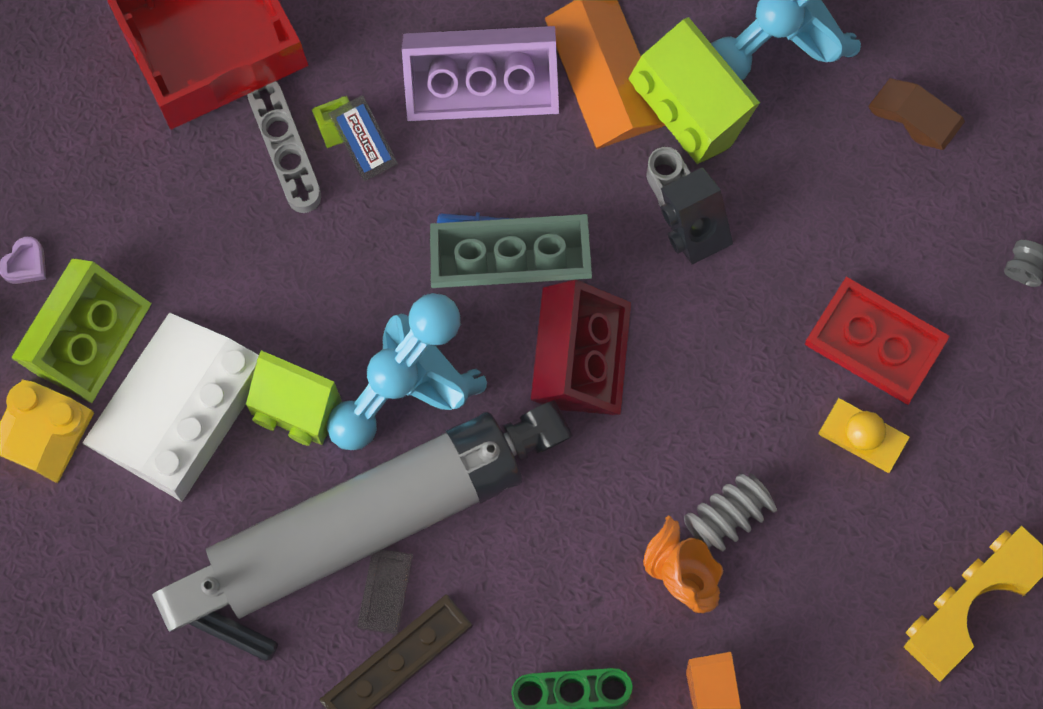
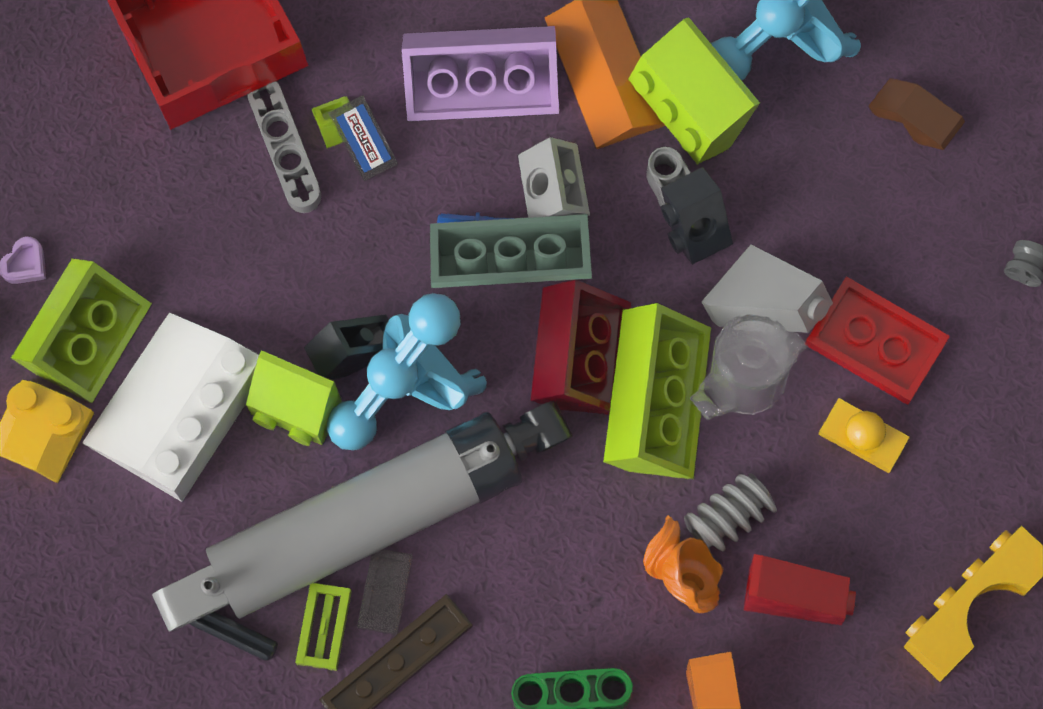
none -> lime tile [295,583,352,671]
none -> black slope [304,314,389,380]
none -> light grey brick [518,137,590,218]
none -> lime slope [603,303,711,479]
none -> clear container [690,314,807,421]
none -> light grey slope [702,245,833,333]
none -> red slope [743,554,856,625]

